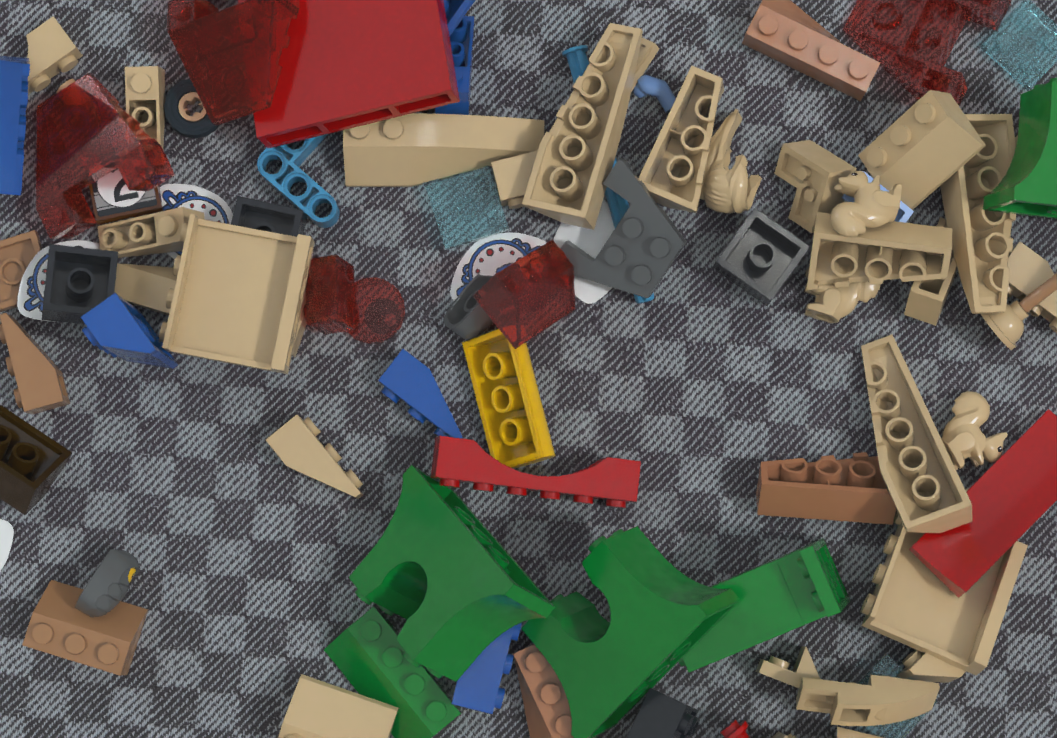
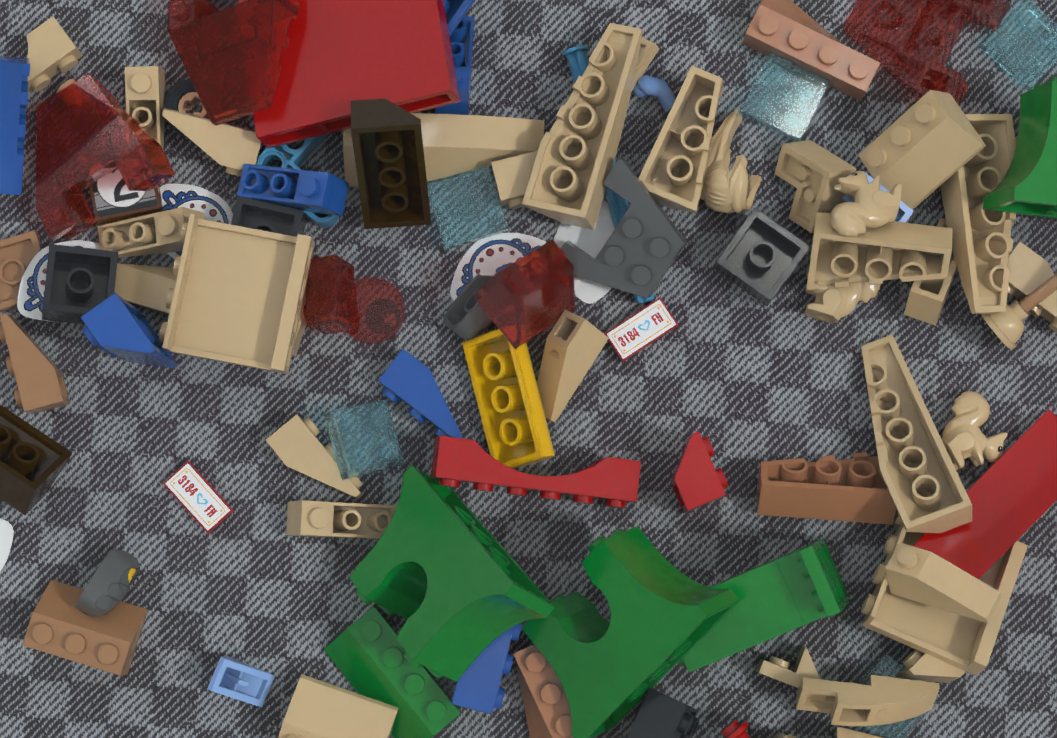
none -> tan slope [162,108,261,177]
none -> white tile [163,461,234,534]
none -> light blue slope [207,656,275,707]
none -> blue slope [237,164,349,216]
none -> tan slope [286,500,397,539]
none -> clear light blue plate [324,400,405,480]
none -> dark brown slope [351,99,431,229]
none -> tan slope [537,310,609,423]
none -> white tile [604,297,678,363]
none -> red slope [670,431,728,514]
none -> clear light blue plate [740,52,830,142]
none -> tan slope [885,543,1001,623]

